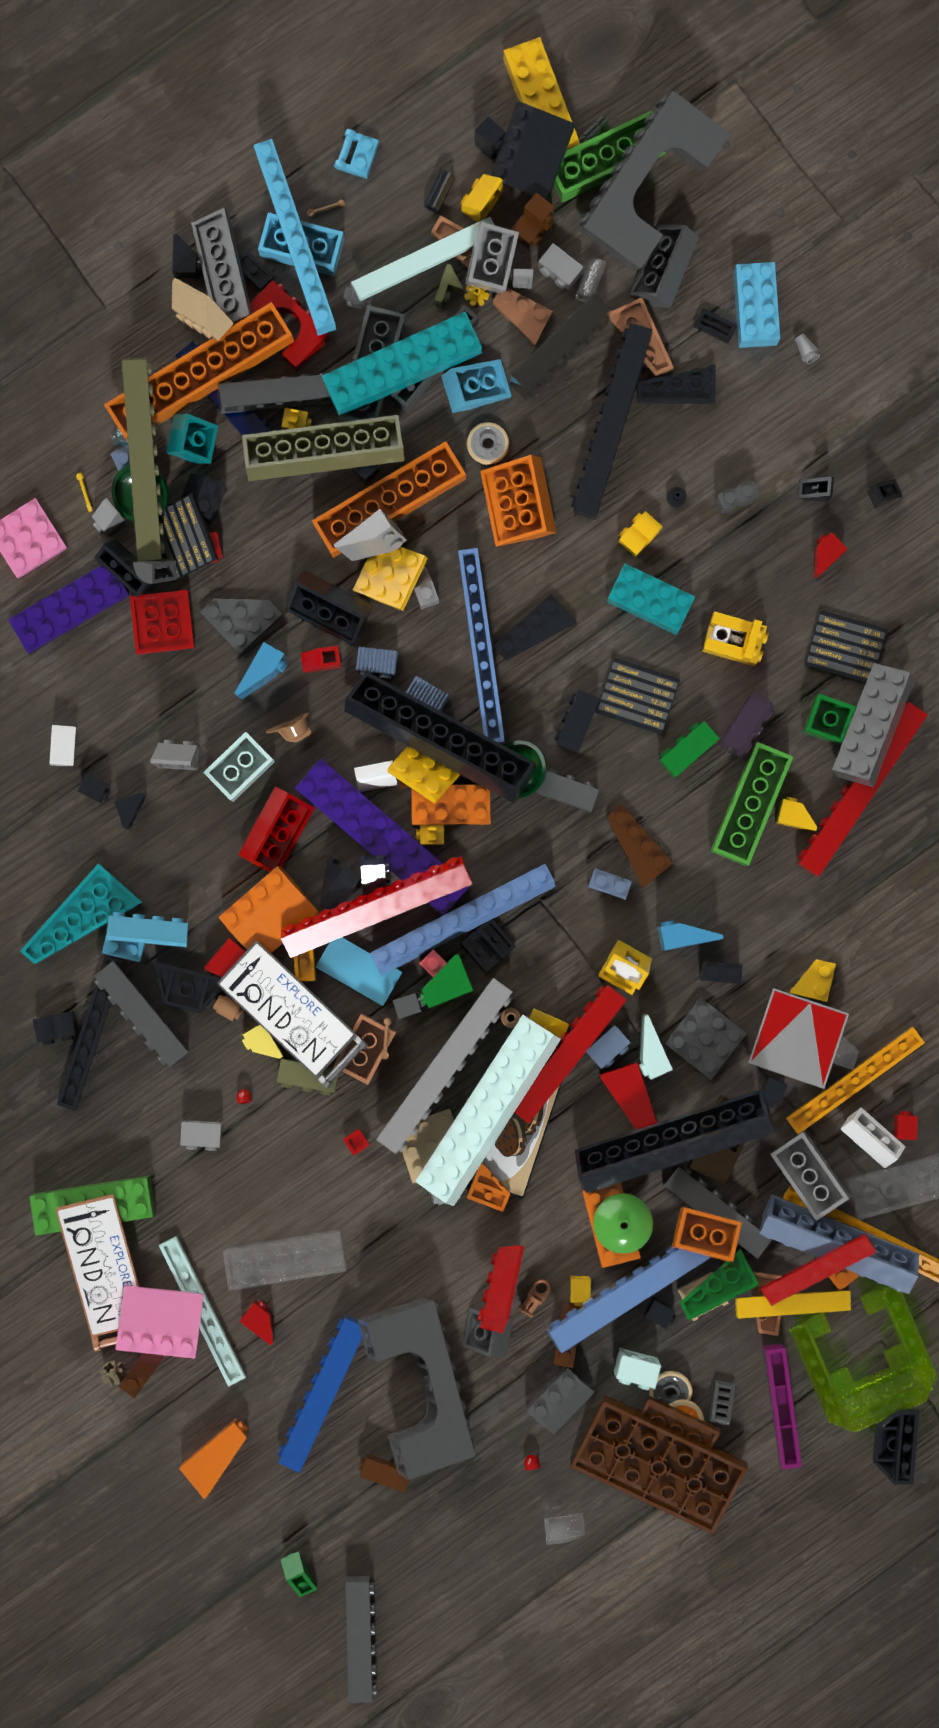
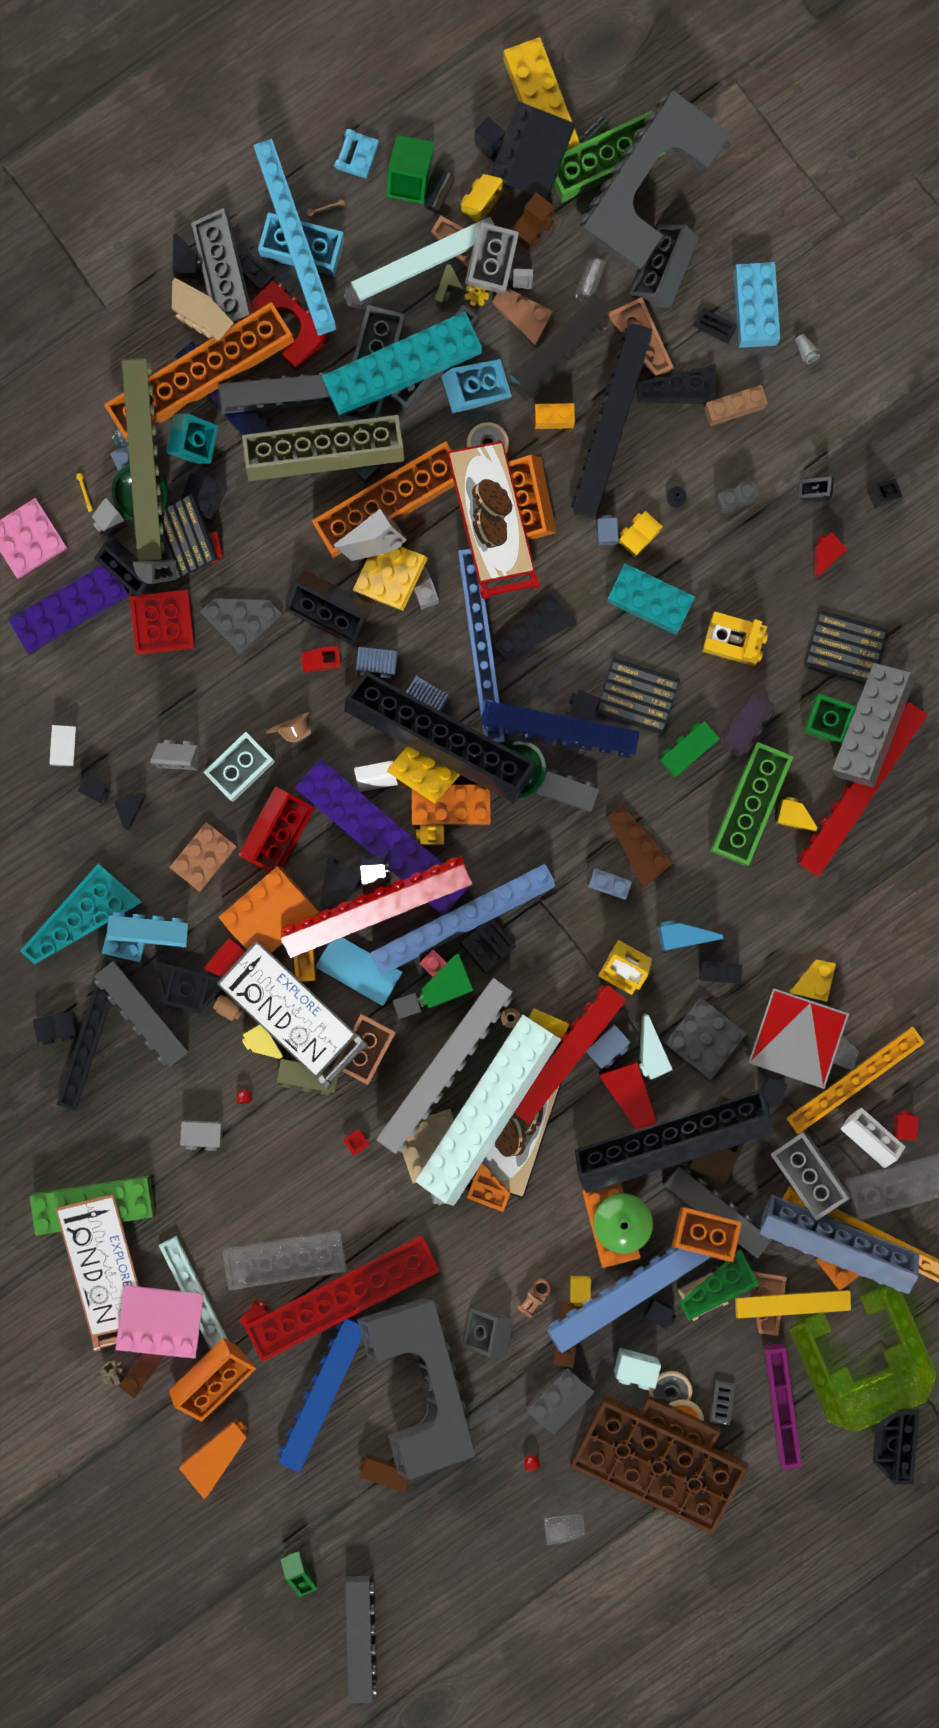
dark azure slope [234,642,288,700] -> none
yellow brick [281,408,312,430] -> none
medium nougat hinge [381,1018,391,1059] -> none
red slope [478,1245,525,1334] -> none
light grey brick [538,243,583,291] -> none
red tile [761,1233,876,1306] -> none
none -> nougat plate [169,822,237,892]
none -> orange slope [169,1338,257,1422]
none -> red plate [244,1235,439,1362]
none -> green slope [386,135,435,204]
none -> flag [447,441,539,599]
none -> clear blue brick [480,700,640,758]
none -> light orange brick [535,403,575,429]
none -> sand blue brick [596,515,618,546]
none -> medium nougat brick [704,385,768,427]

